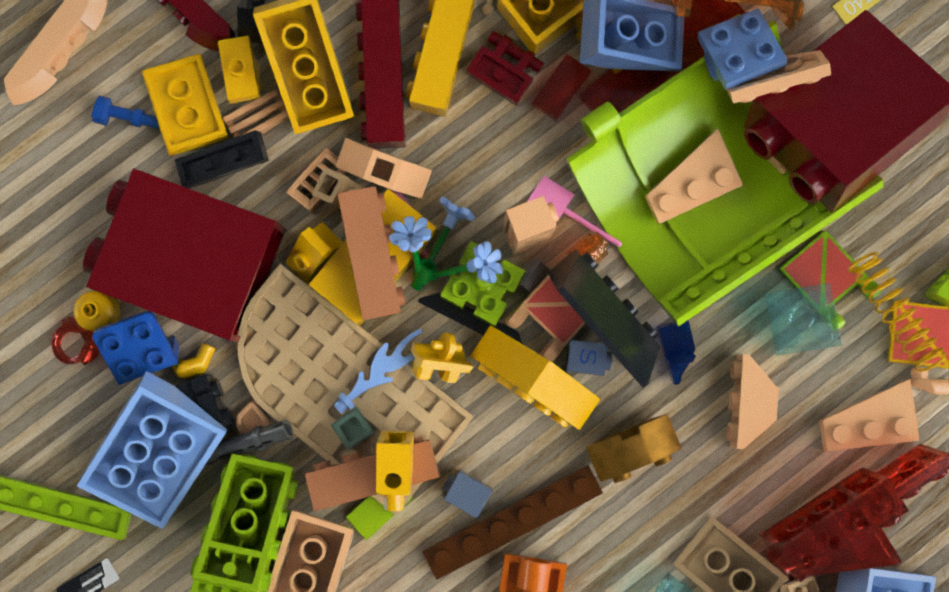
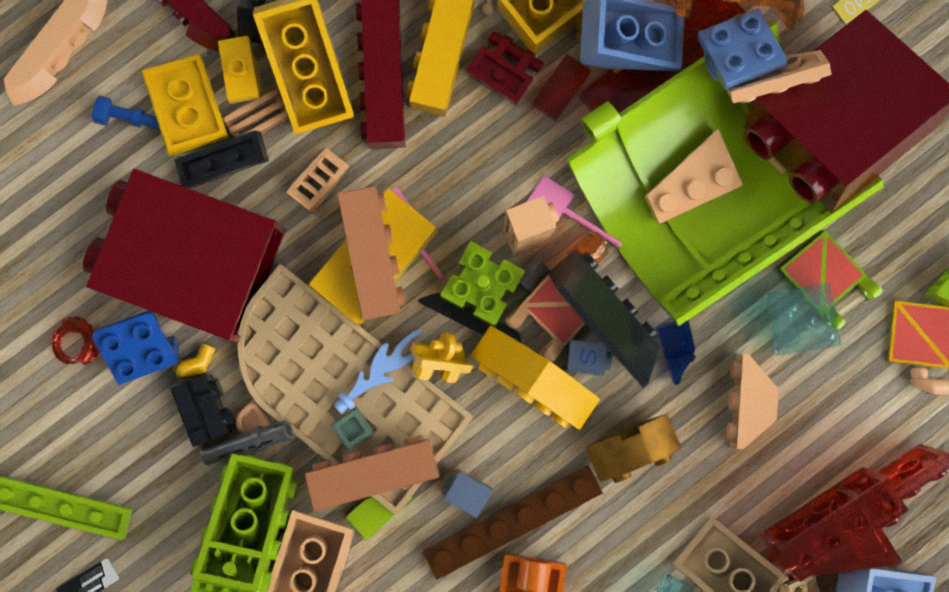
yellow head [73,291,120,331] -> none
light blue slope [77,371,227,529] -> none
yellow brick [285,222,343,284] -> none
tan brick [311,167,364,210] -> none
light nougat slope [335,138,432,199] -> none
yellow torso [376,431,414,511] -> none
light blue plant [389,196,503,291] -> none
light nougat wing [819,379,919,451] -> none
yellow piece [848,252,947,372] -> none

